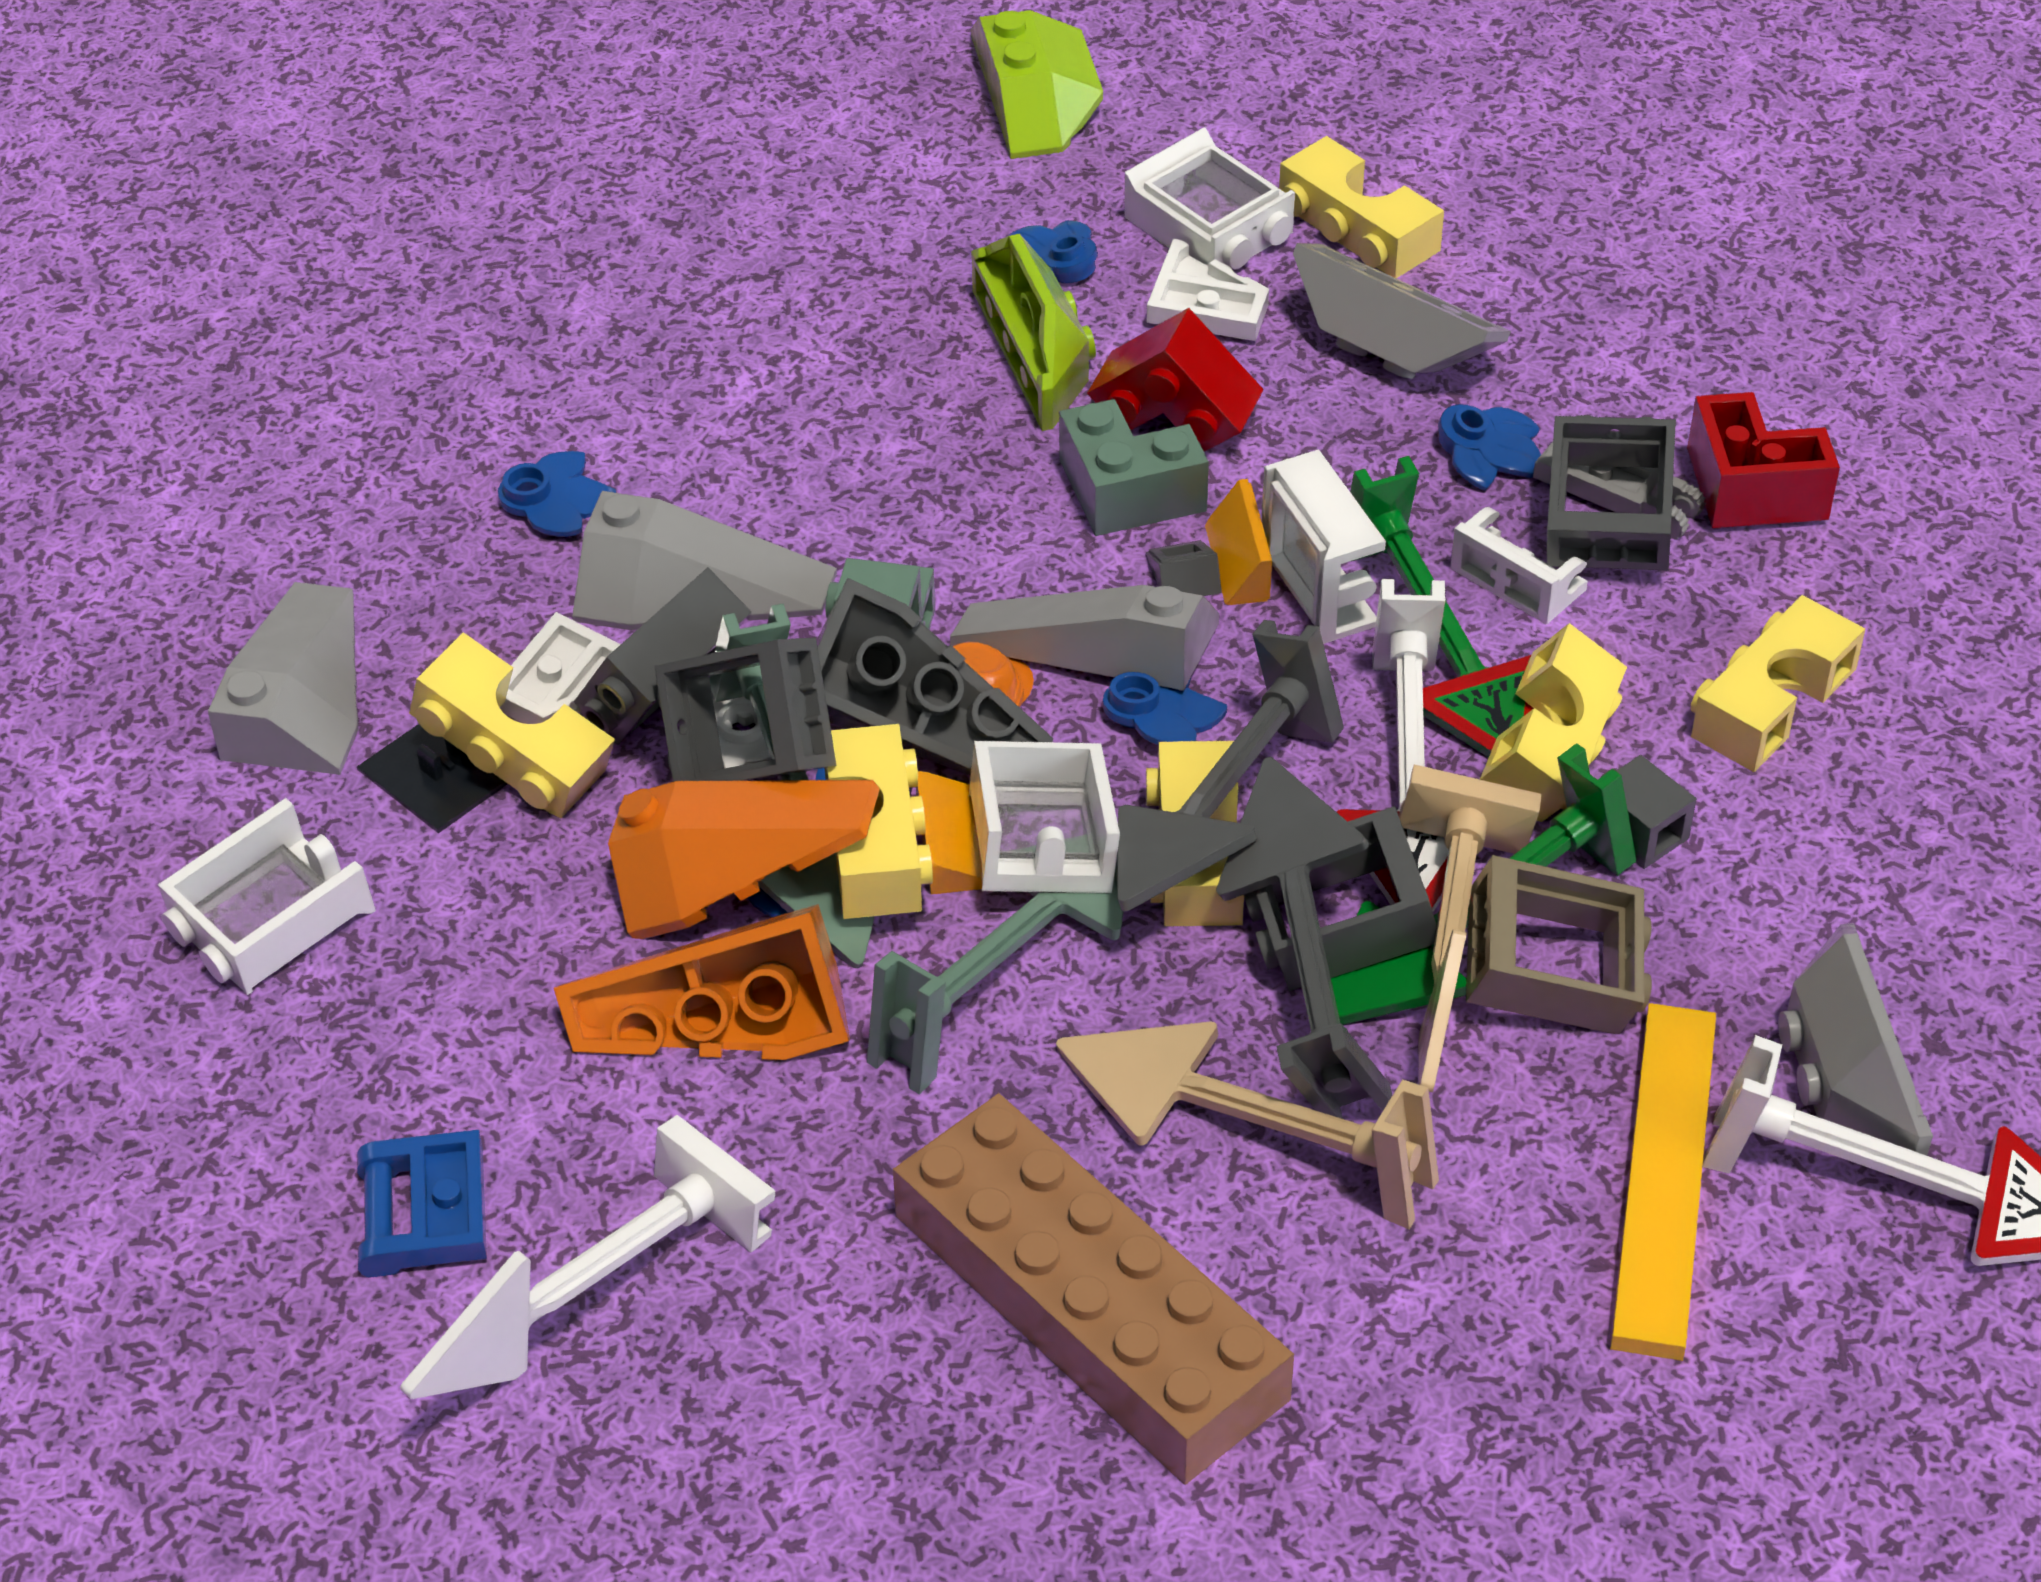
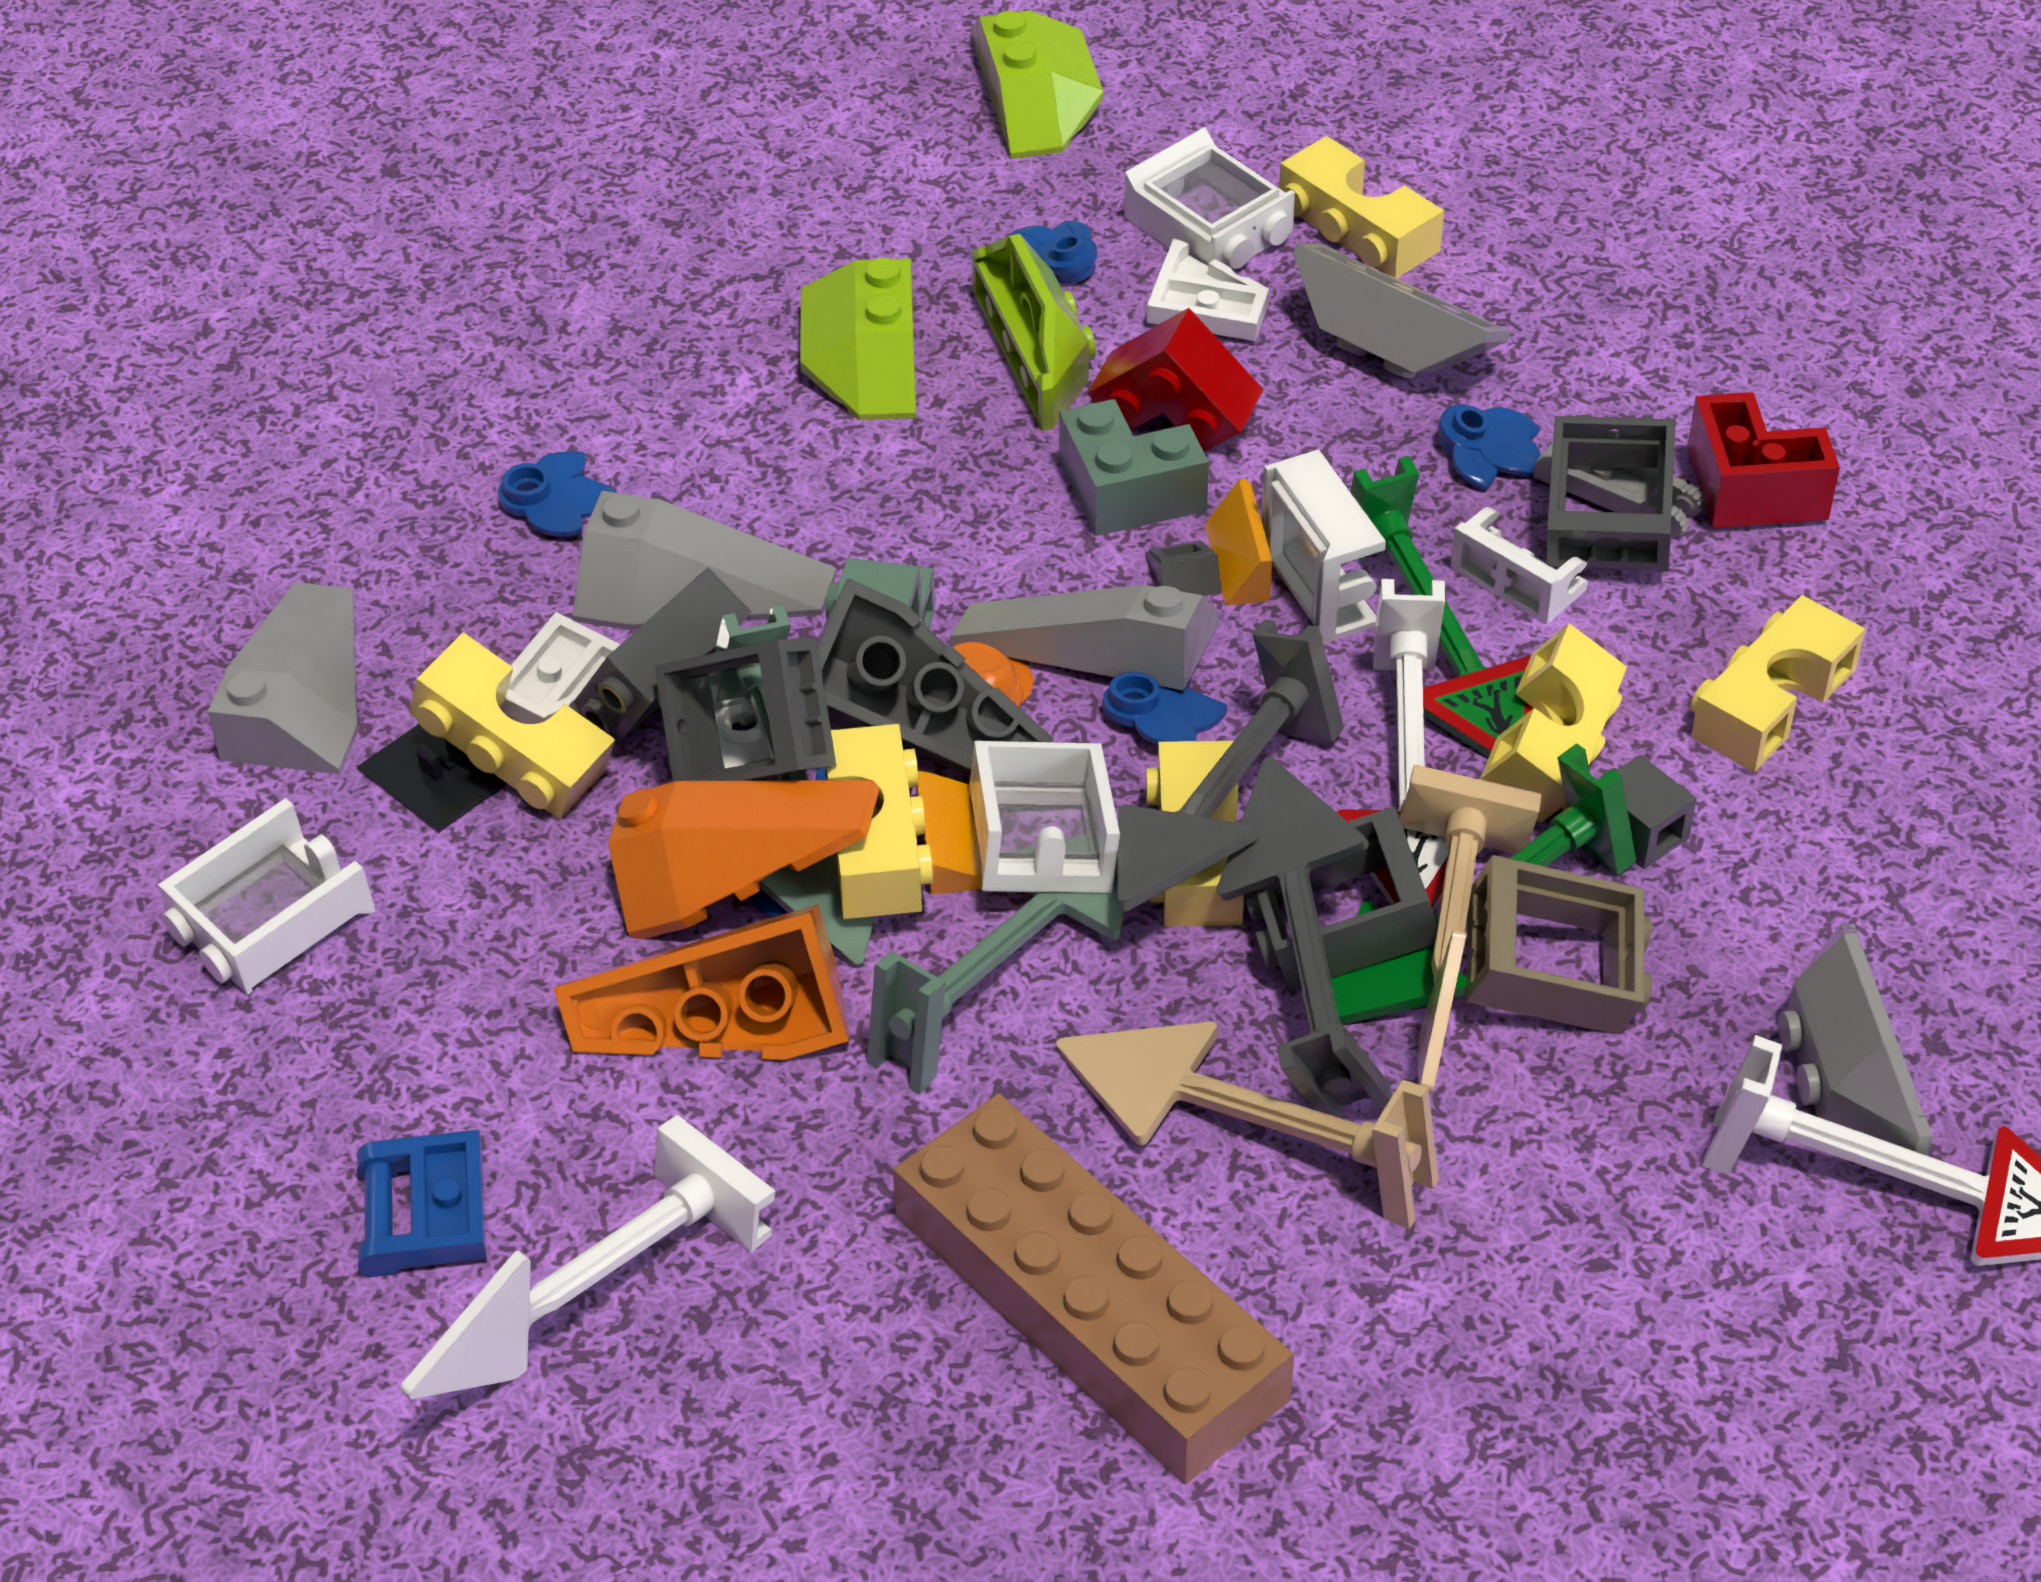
yellow tile [1610,1003,1716,1361] -> none
none -> lime wedge [800,258,916,420]

